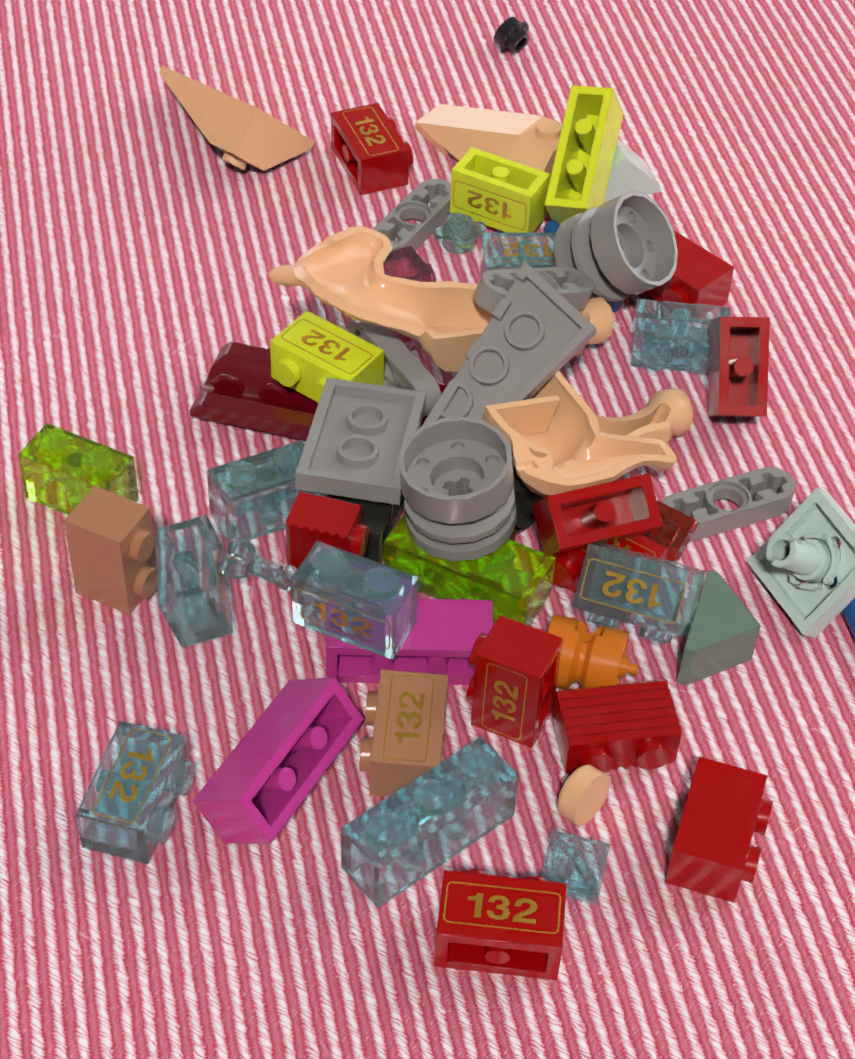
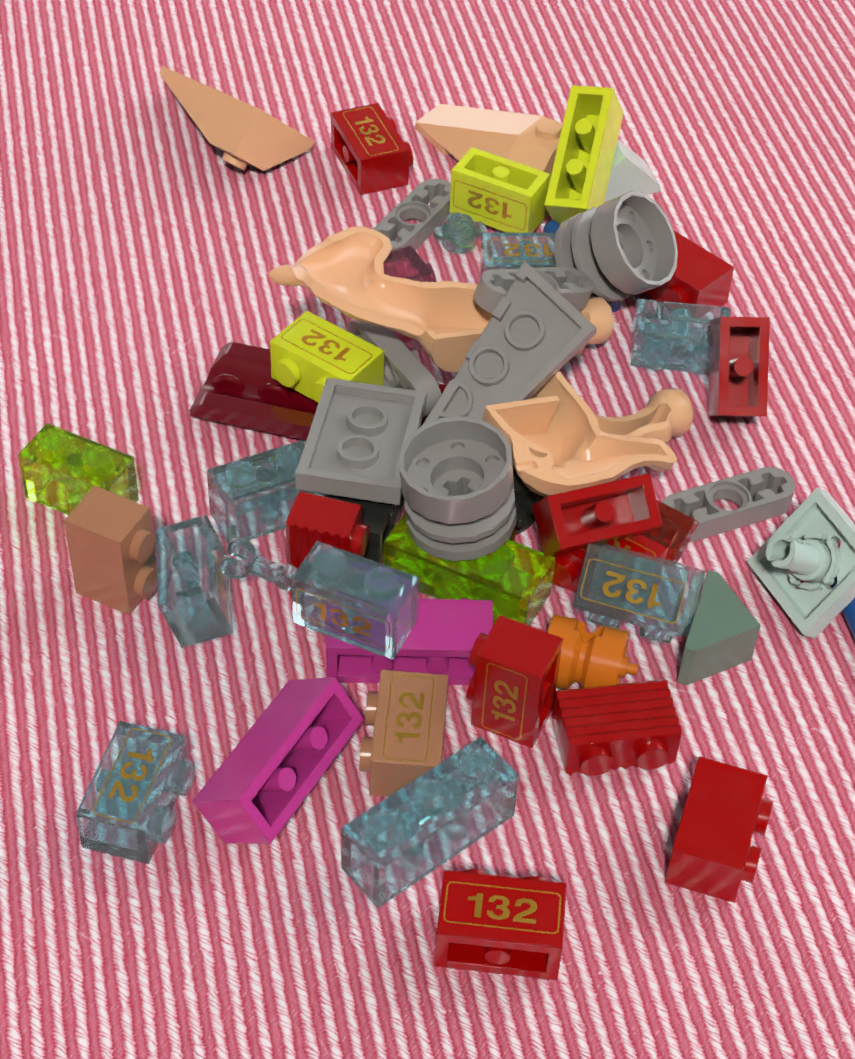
black plate [493,17,530,54] -> none
clear light blue tile [541,830,611,906] -> none
light nougat tile [557,764,610,826] -> none

